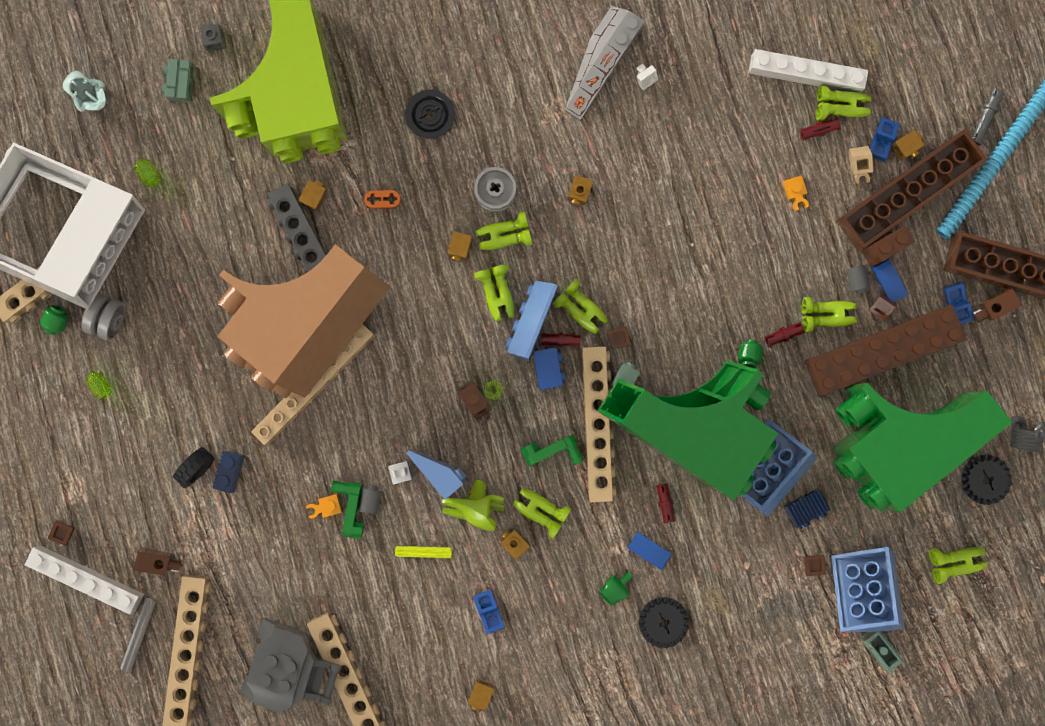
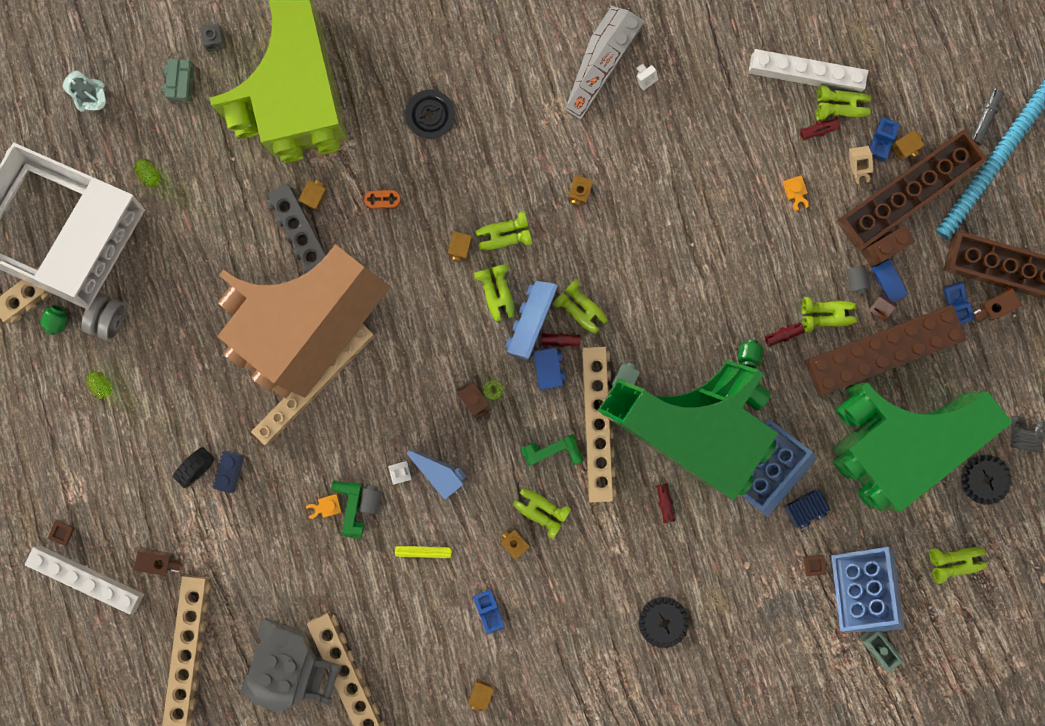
light grey axle [120,598,156,673] -> none
lime piece [442,480,504,531] -> none
light grey wheel [474,167,516,213] -> none
green piece [599,572,633,606] -> none
reddish brown plate [608,326,631,350] -> none
blue slope [627,532,672,570] -> none

